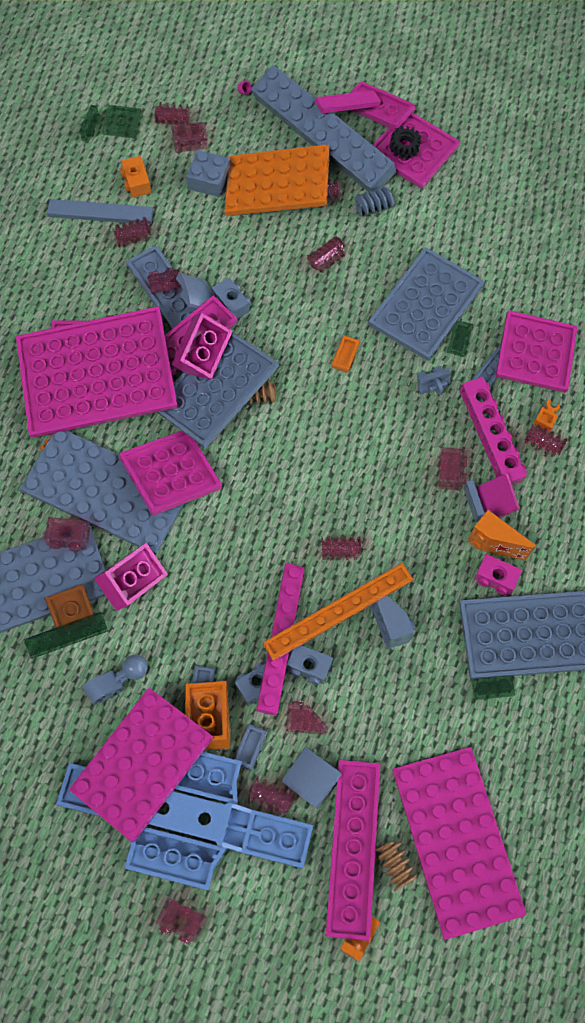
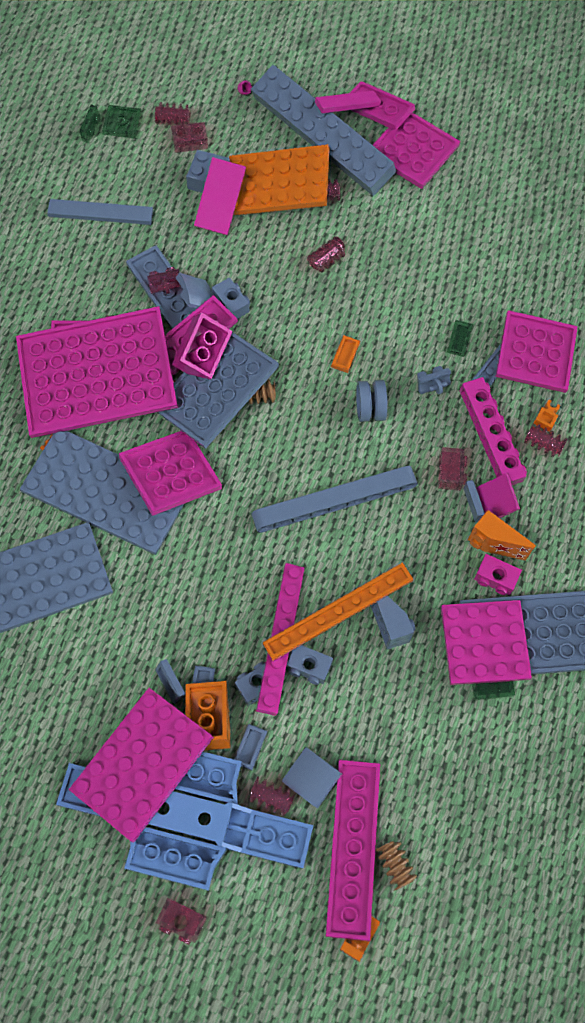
clear green tile [24,612,108,659] -> none
clear pink brick [44,517,90,551] -> none
dark orange tile [45,584,97,635] -> none
sand blue beam [82,655,148,705] -> none
dark pink slope [94,543,168,611] -> none
clear pink piece [112,217,151,247] -> none
orange brick [119,156,151,198] -> none
clear pink slope [286,701,328,735] -> none
clear pink piece [321,536,361,560] -> none
sand blue piece [355,187,394,217] -> none
sand blue plate [368,247,485,361] -> none
black tyre [390,126,421,160] -> none
dark pink plate [392,747,527,940] -> none
none -> sand blue tile [155,659,185,704]
none -> dark pink tile [194,157,246,236]
none -> sand blue beam [251,466,418,533]
none -> sand blue wheel [356,380,387,422]
none -> dark pink plate [441,600,532,685]

